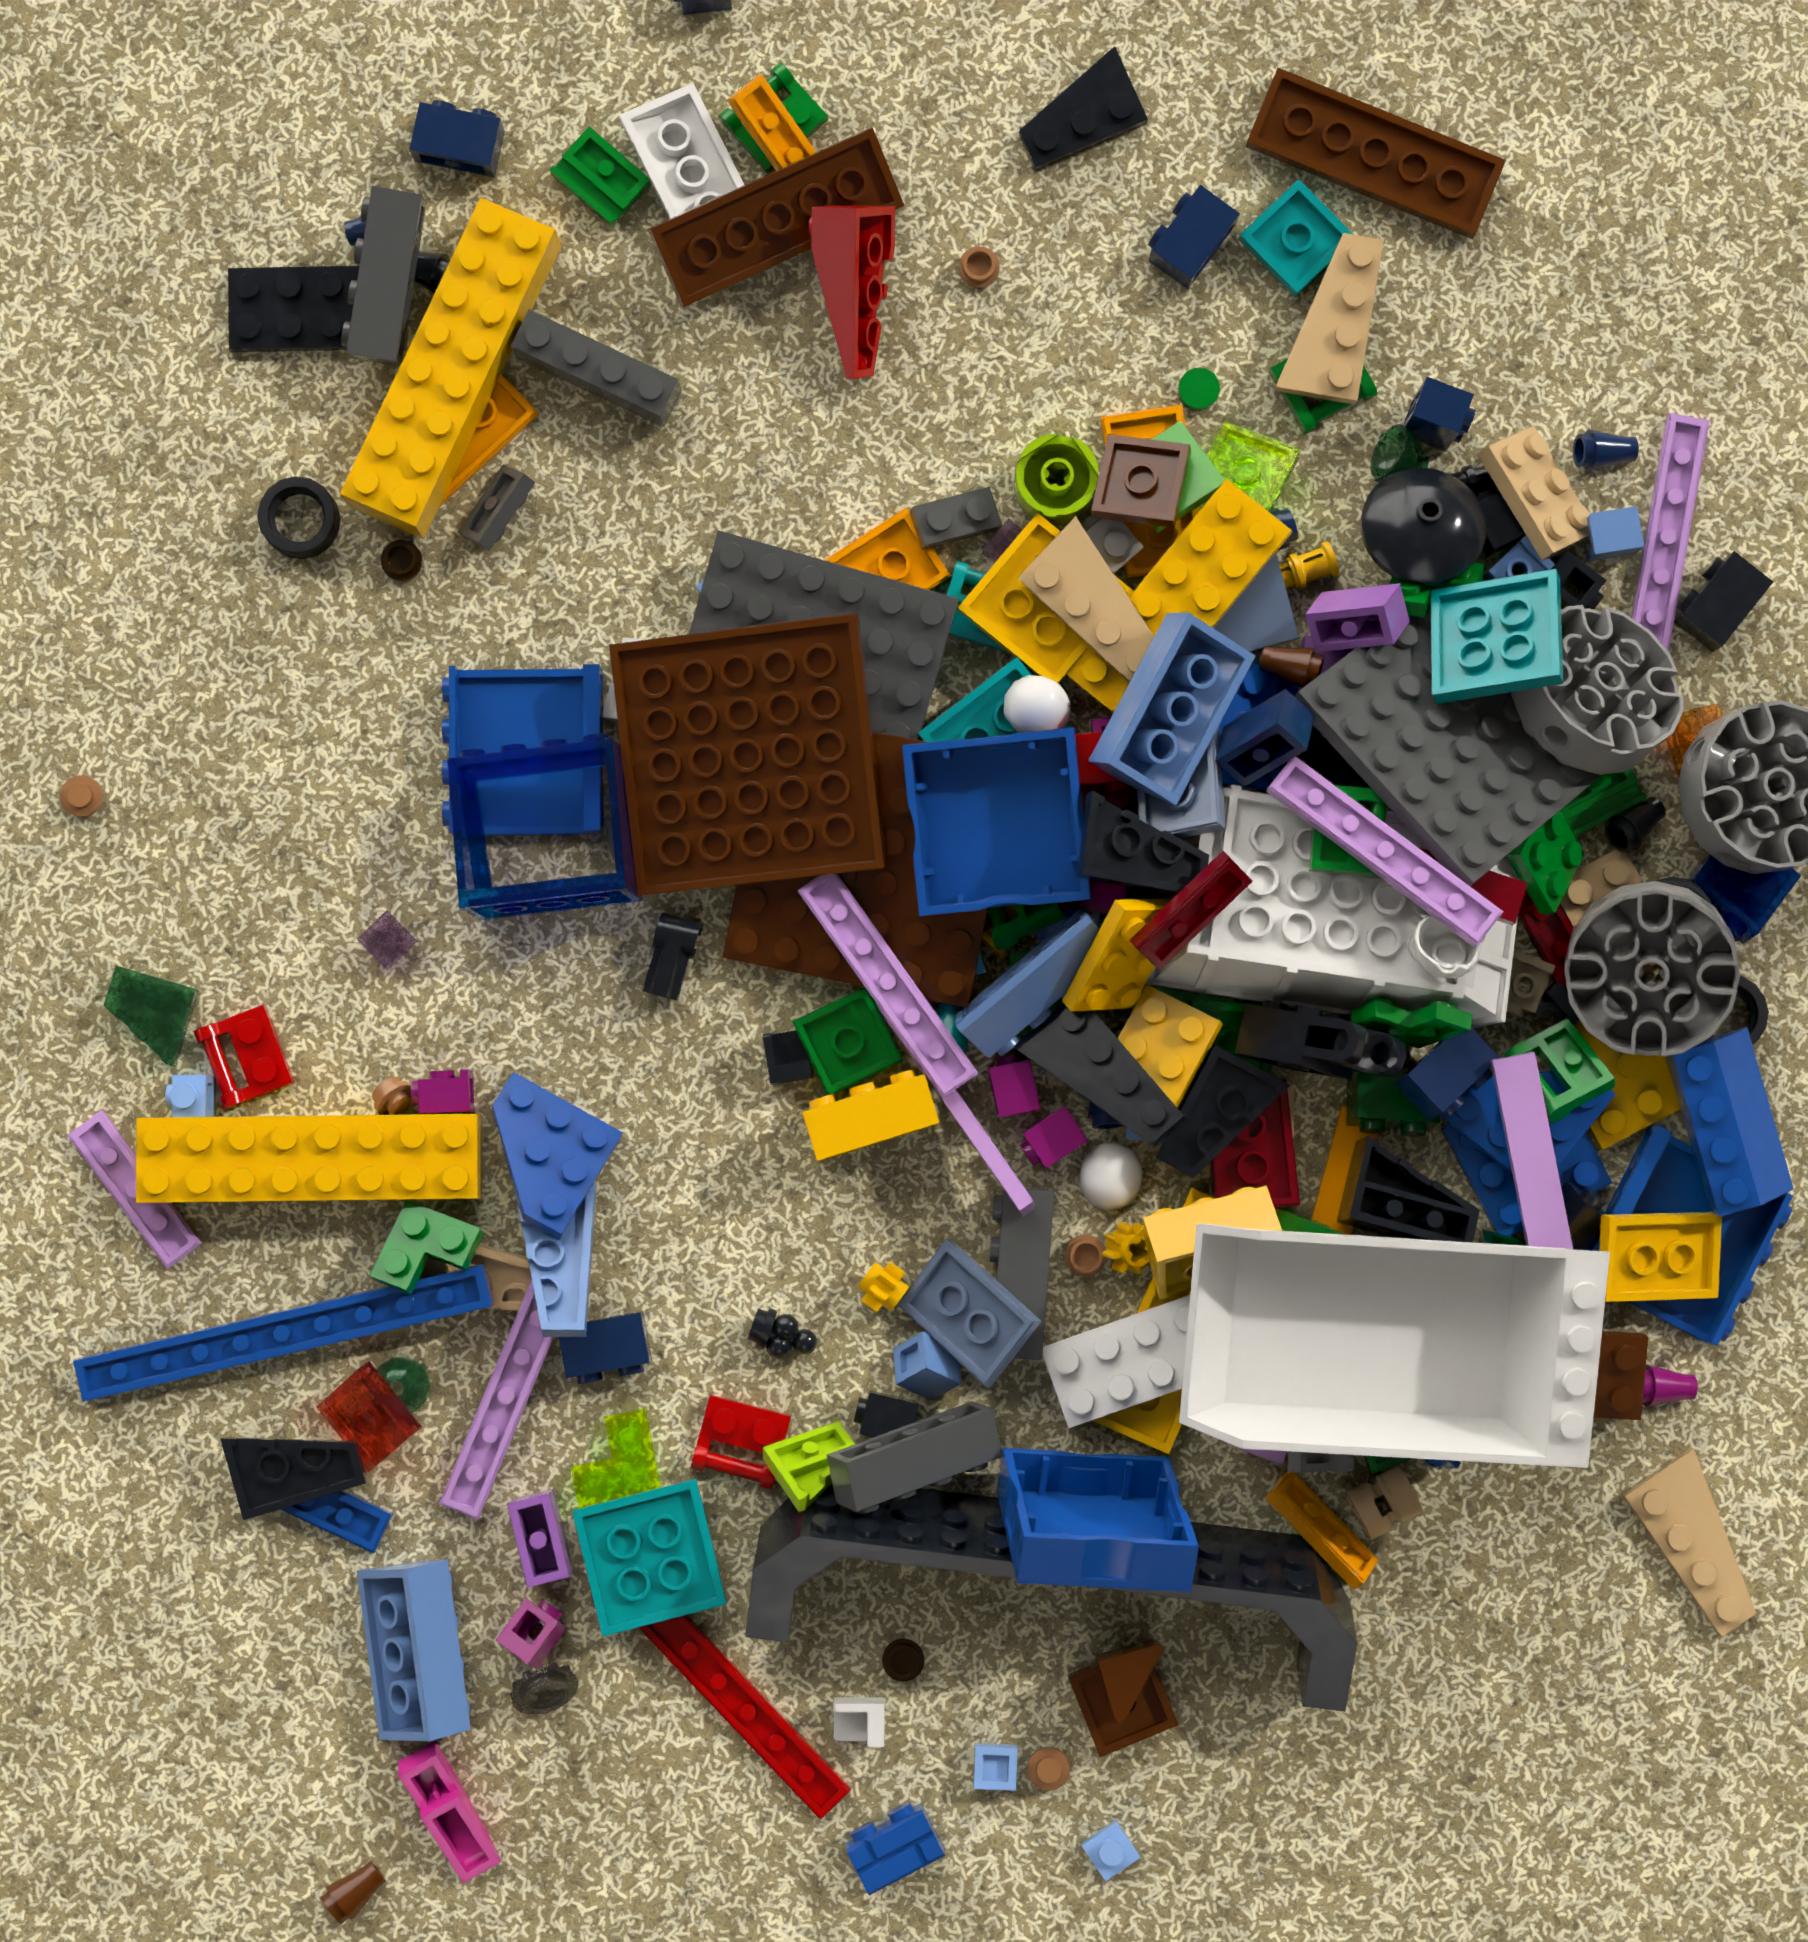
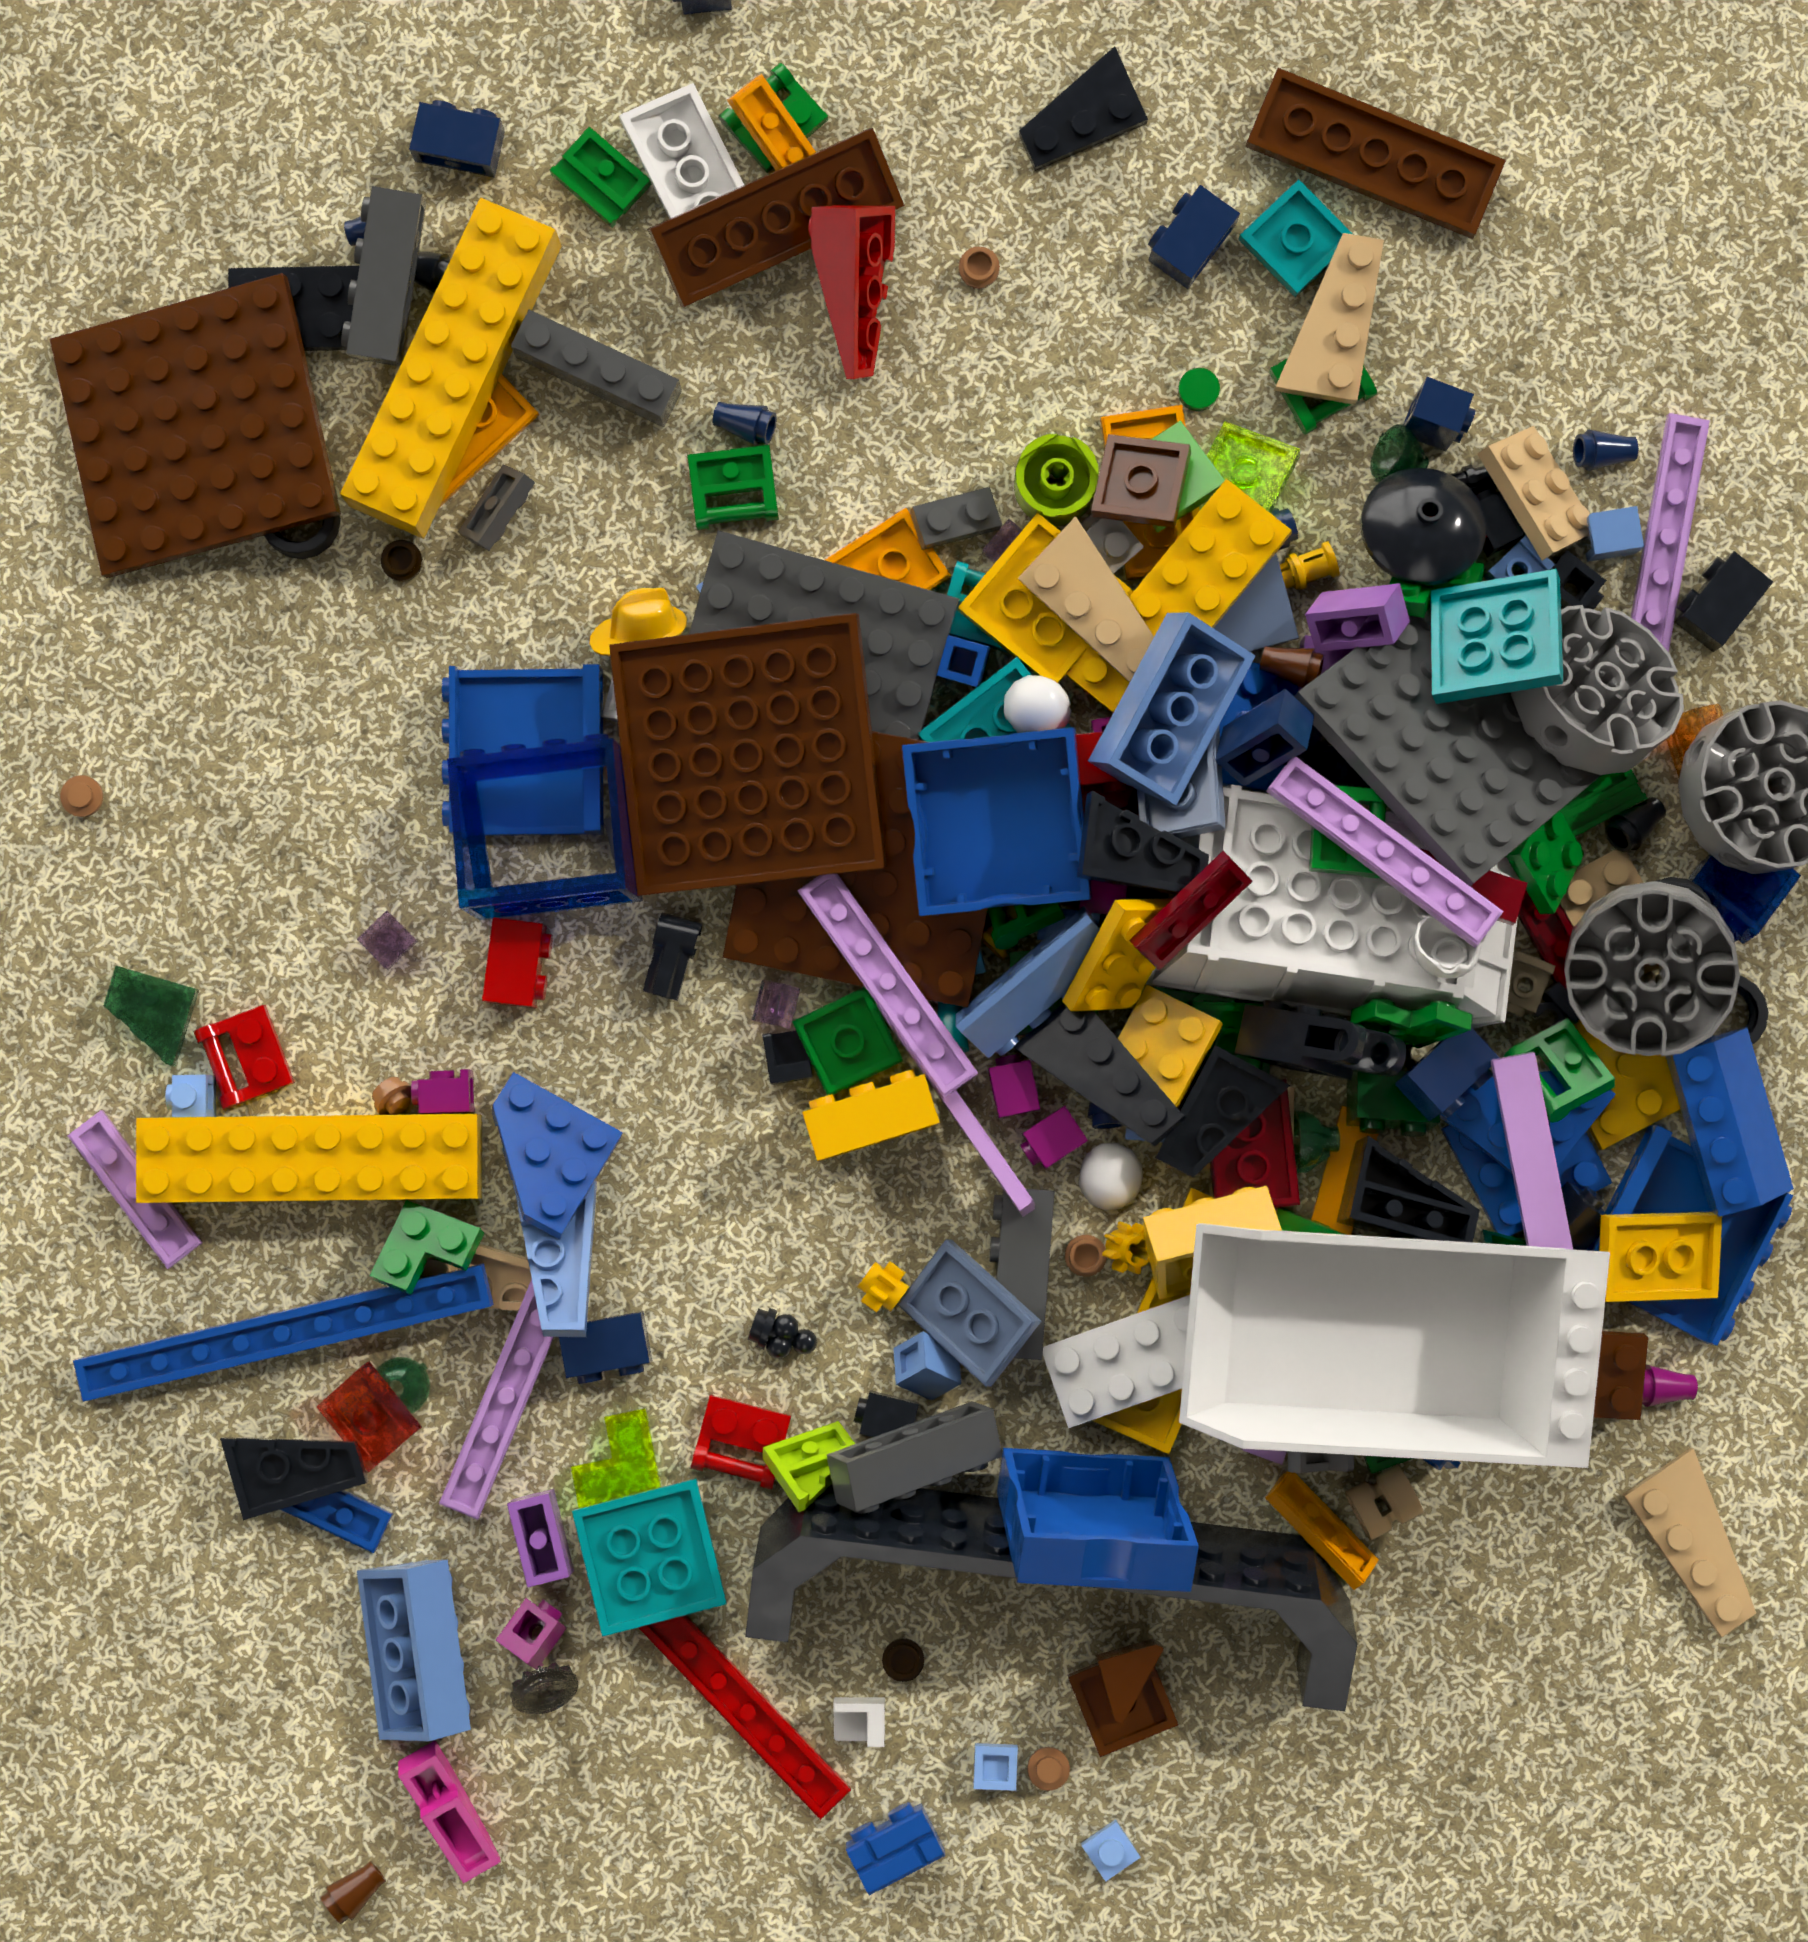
none -> reddish brown plate [50,273,341,578]
none -> red brick [482,917,553,1009]
none -> yellow piece [589,588,687,656]
none -> green plate [687,445,779,530]
none -> dark blue cone [712,402,777,446]
none -> plate [752,980,800,1029]
none -> blue brick [937,635,991,687]
none -> clear green piece [1293,1110,1340,1173]

